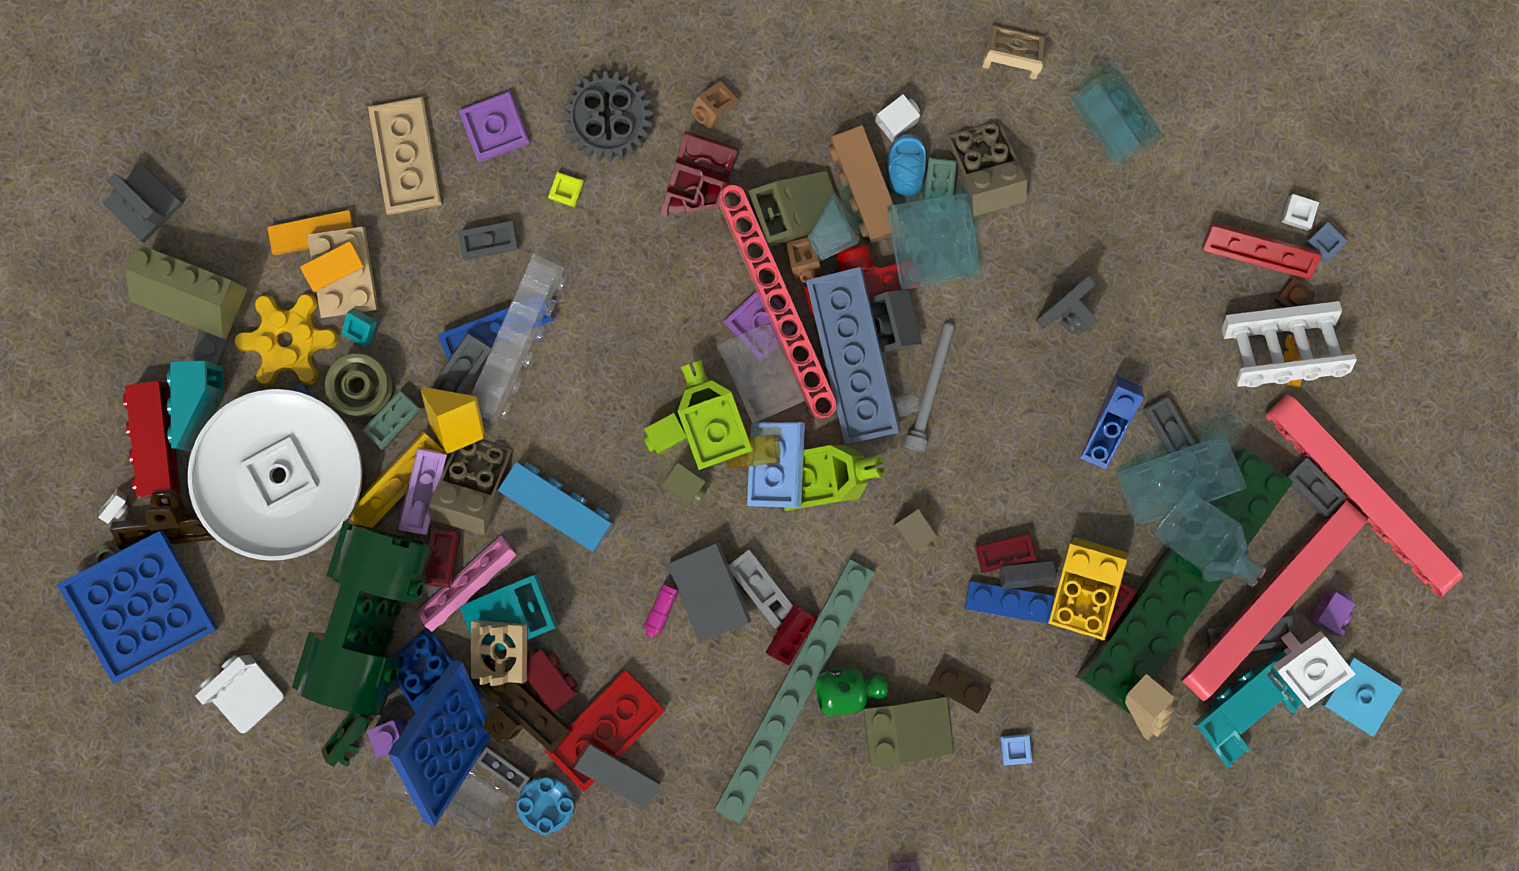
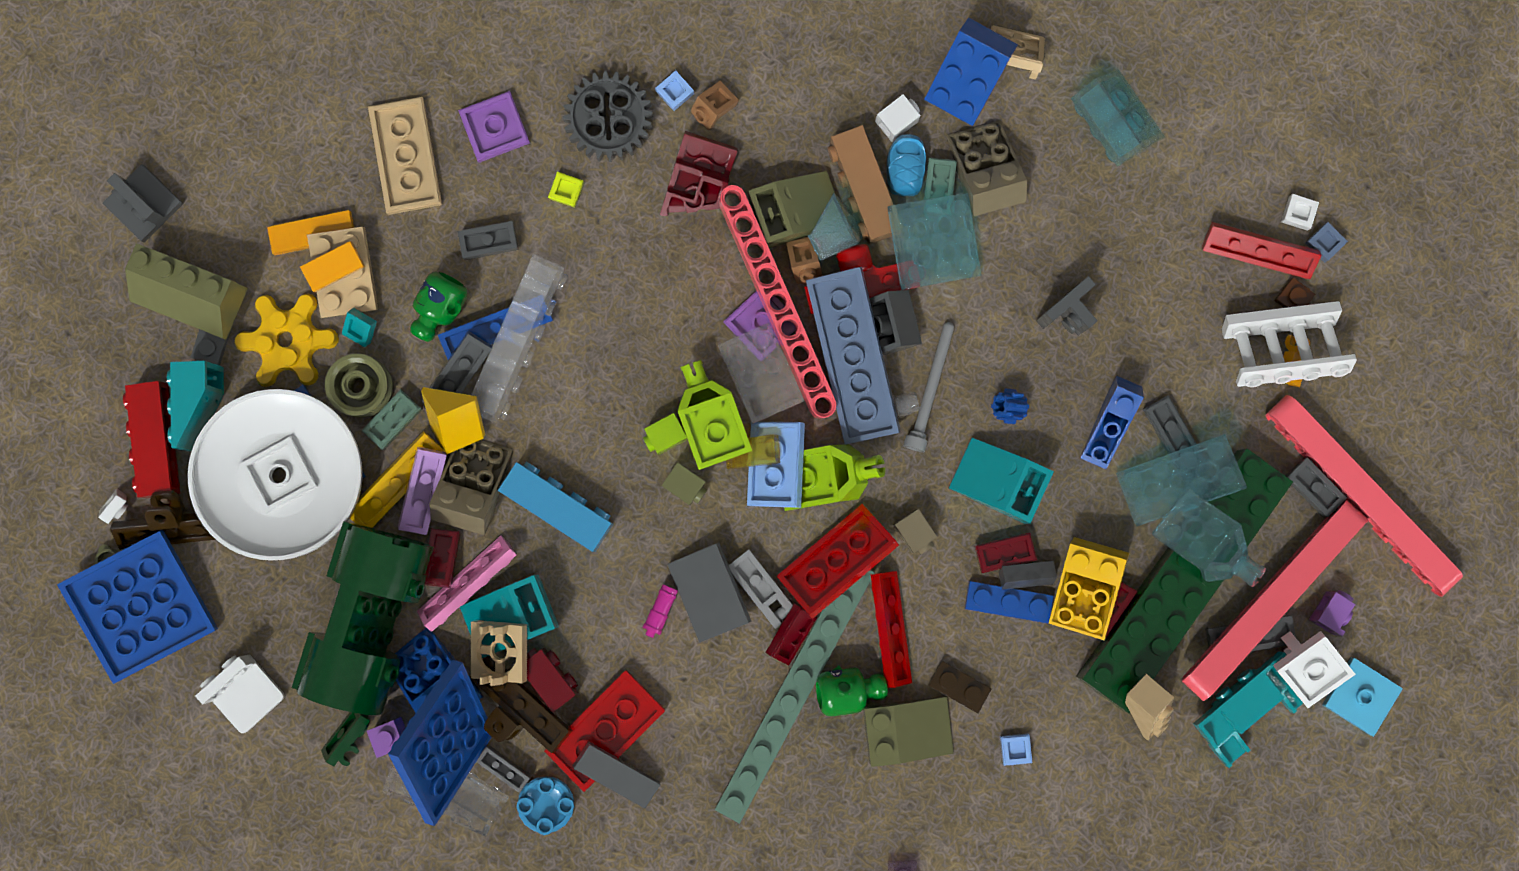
none -> green piece [410,271,467,342]
none -> light blue plate [655,71,694,111]
none -> red plate [777,504,899,619]
none -> red plate [870,571,912,688]
none -> blue brick [924,17,1018,126]
none -> teal slope [948,438,1054,524]
none -> blue gear [991,388,1029,424]

